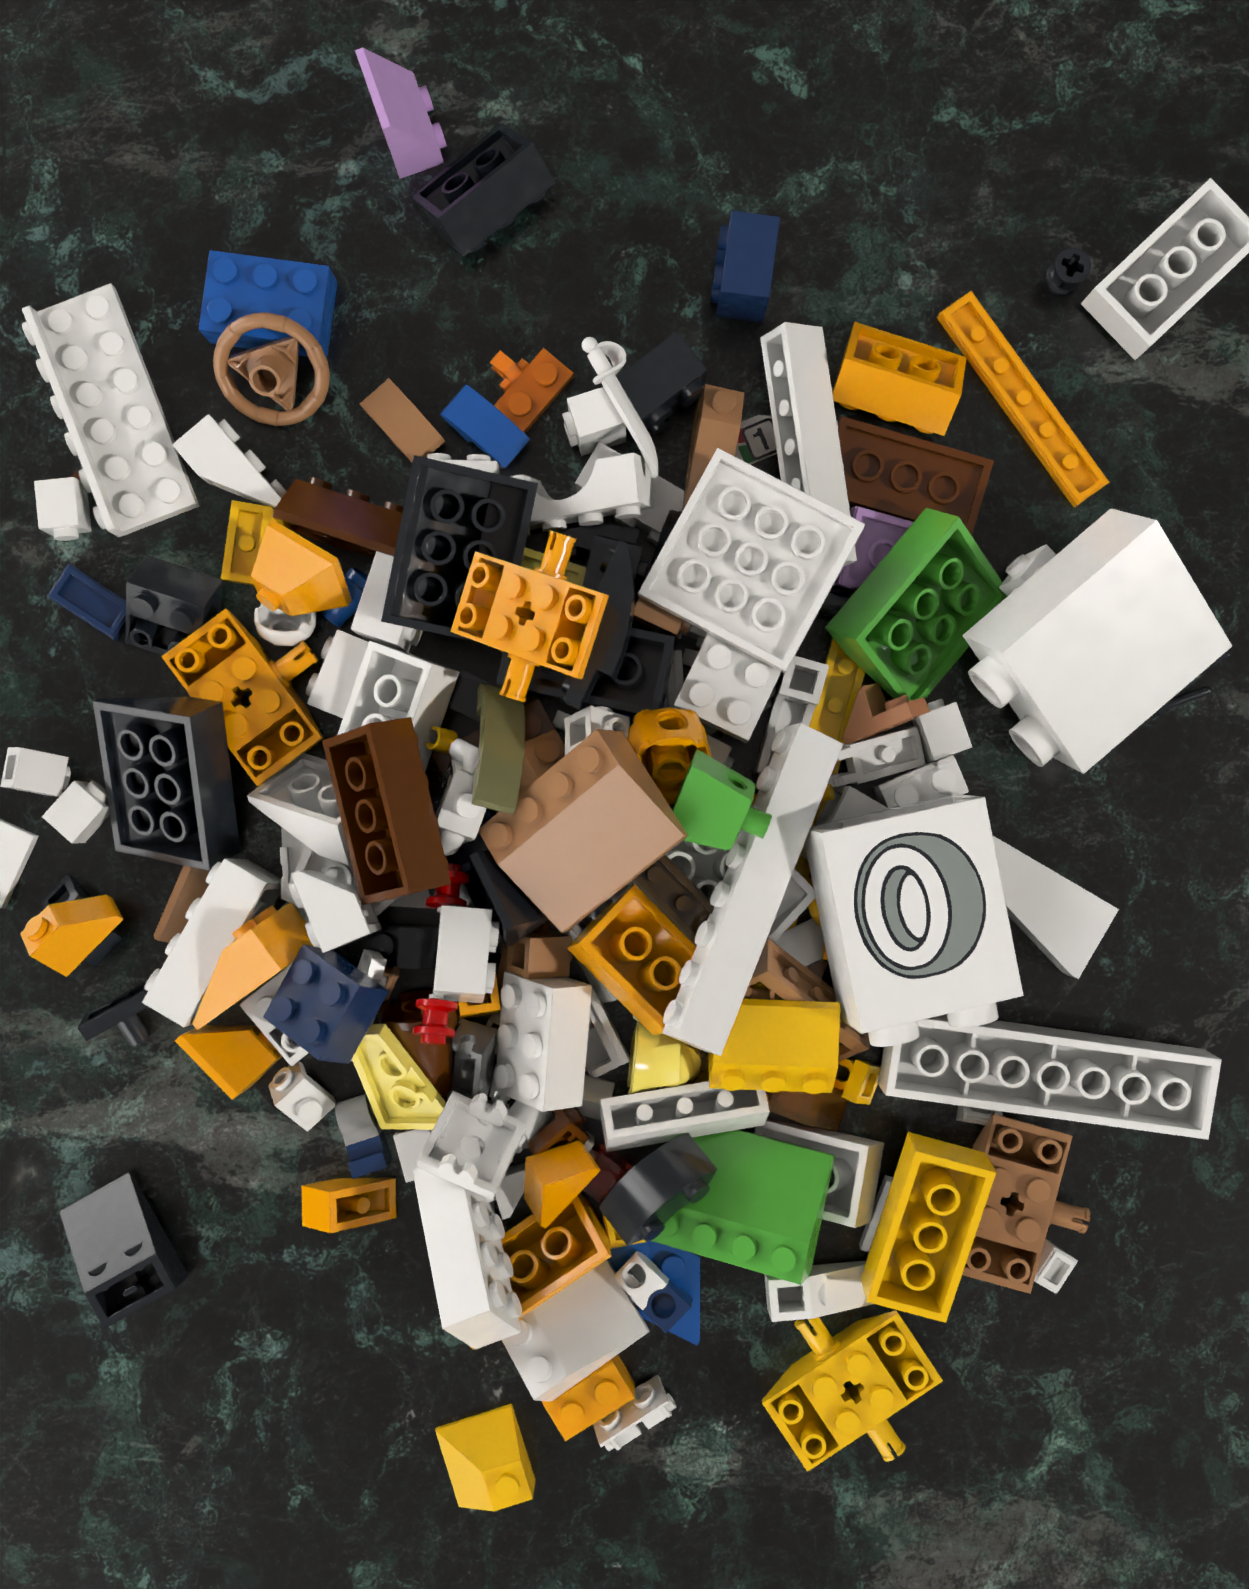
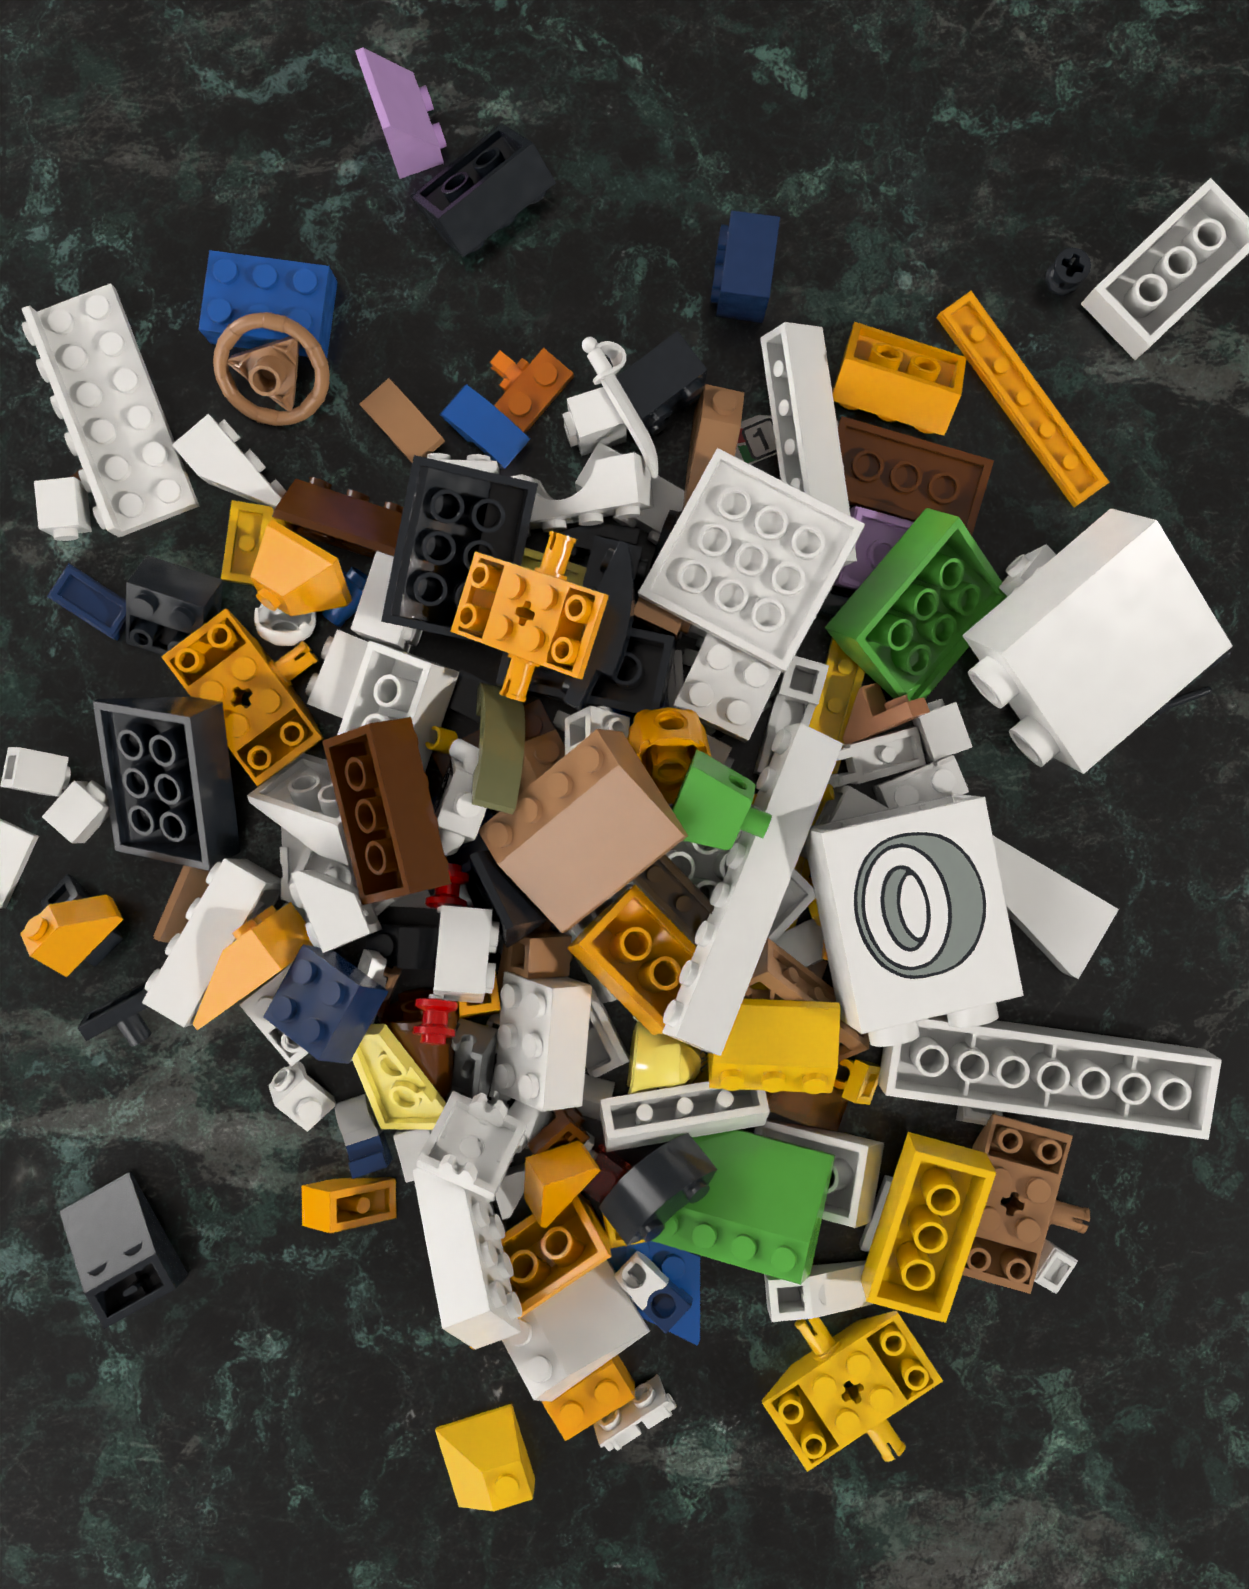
light orange slope [175,1025,282,1100] -> none

